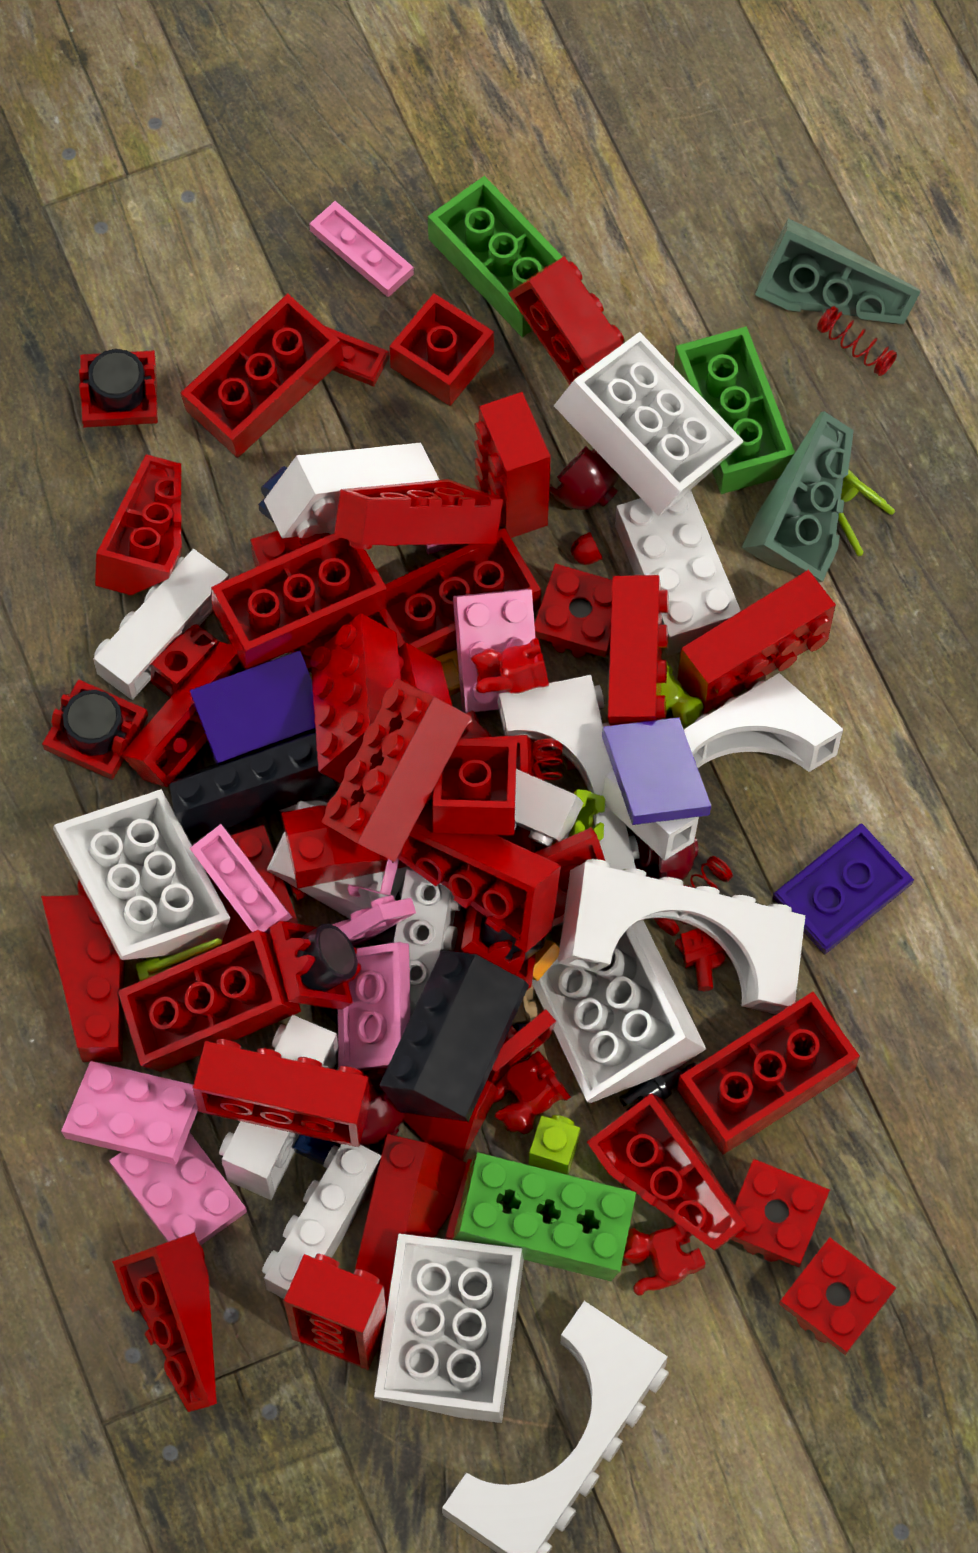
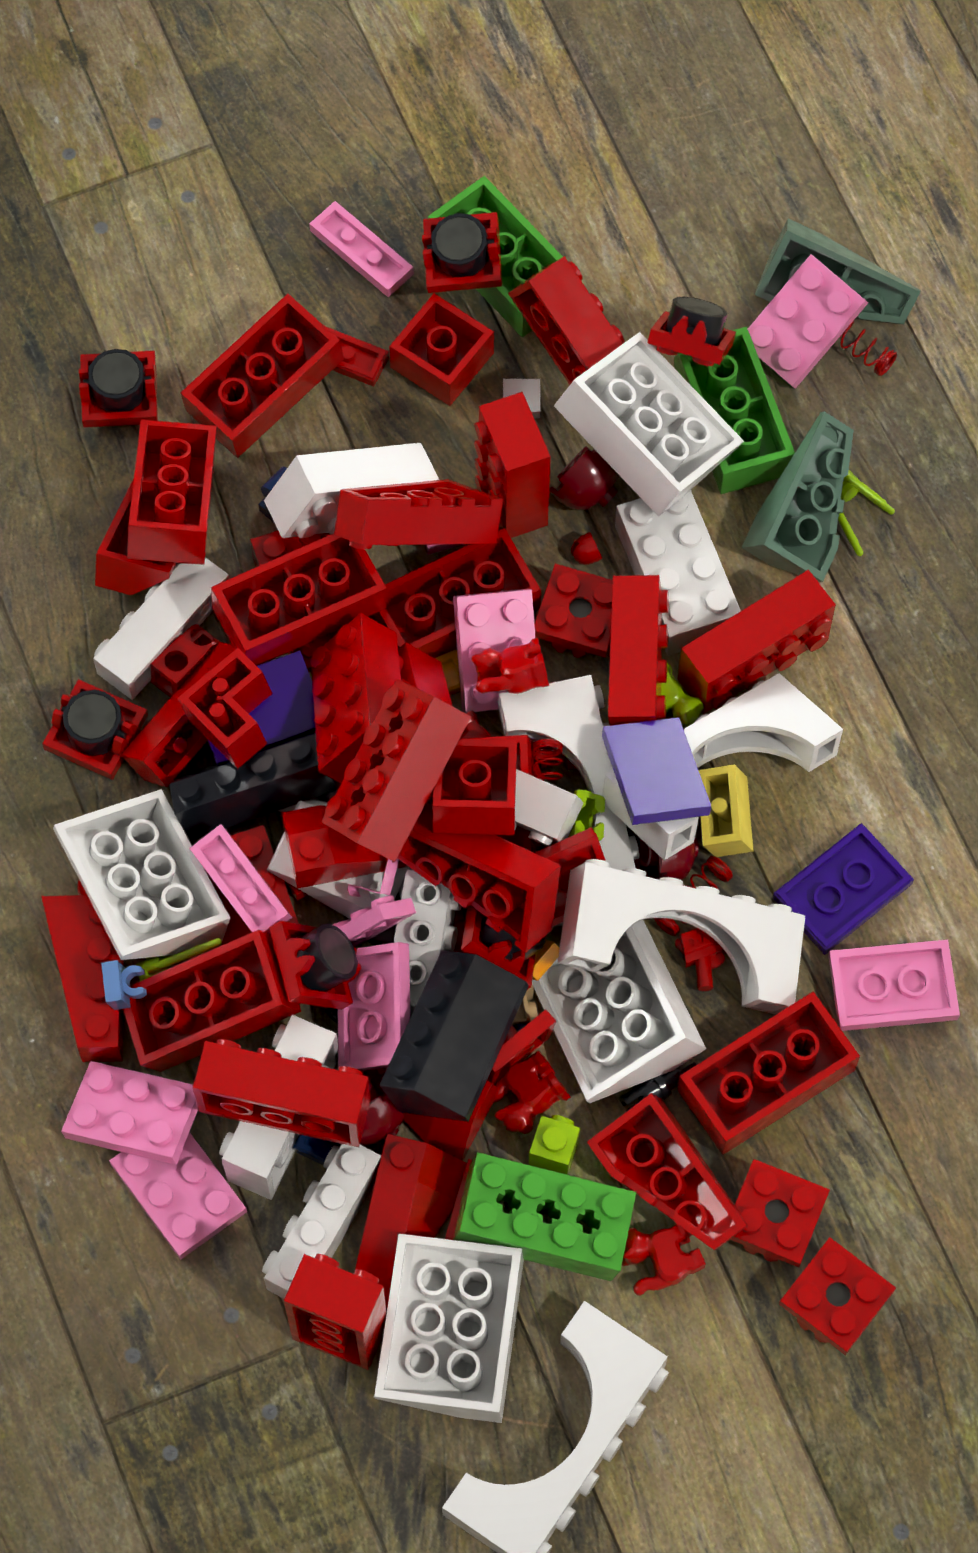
red wedge [112,1232,217,1412] -> none
none -> medium blue tile [101,960,147,1010]
none -> red brick [127,419,217,565]
none -> red brick [178,647,273,769]
none -> piece [422,212,502,293]
none -> white tile [503,379,540,418]
none -> piece [647,296,736,366]
none -> light yellow brick [699,764,754,857]
none -> bright pink plate [748,254,868,389]
none -> bright pink plate [828,940,960,1031]

